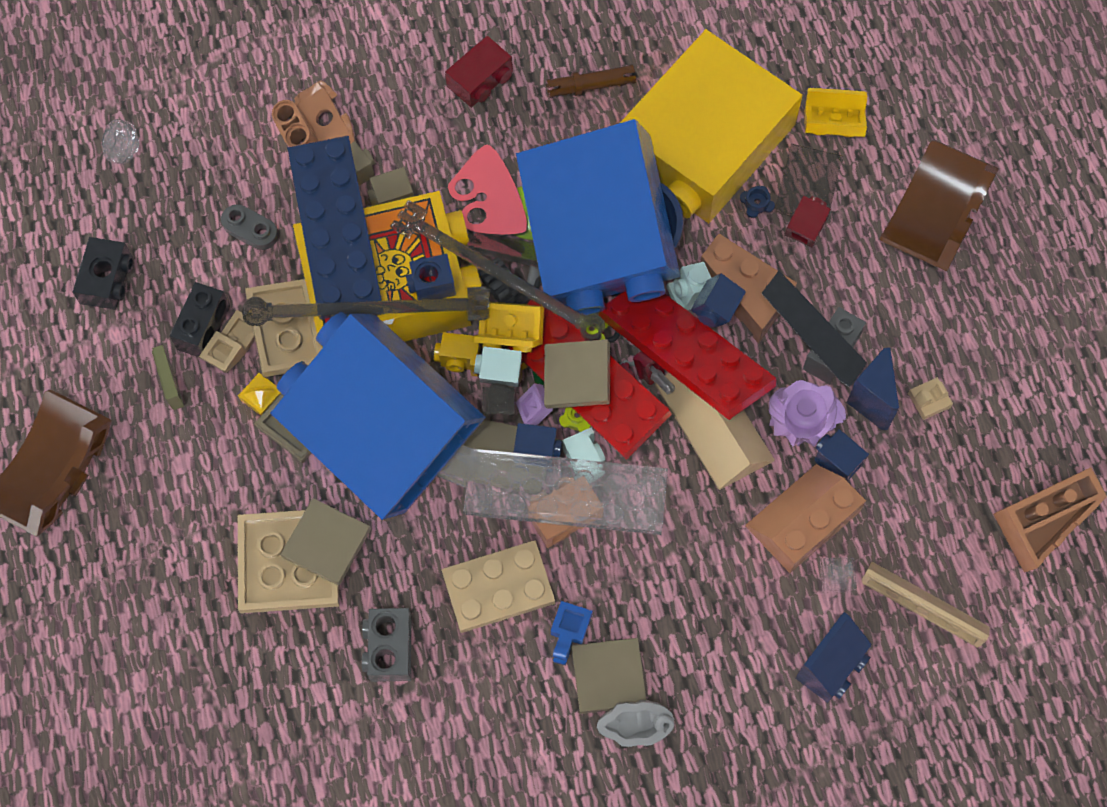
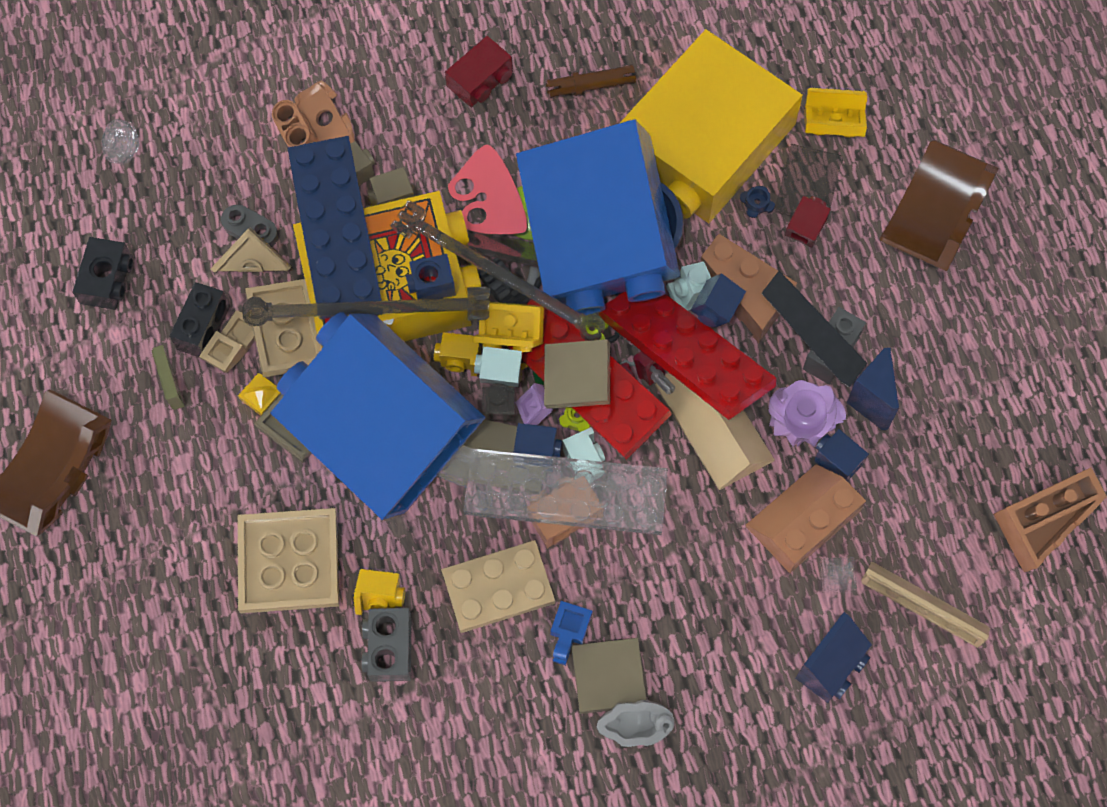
dark tan tile [280,498,371,586] -> none
tan tile [908,377,953,420] -> none
none -> tan tile [211,228,292,272]
none -> yellow brick [353,569,405,615]

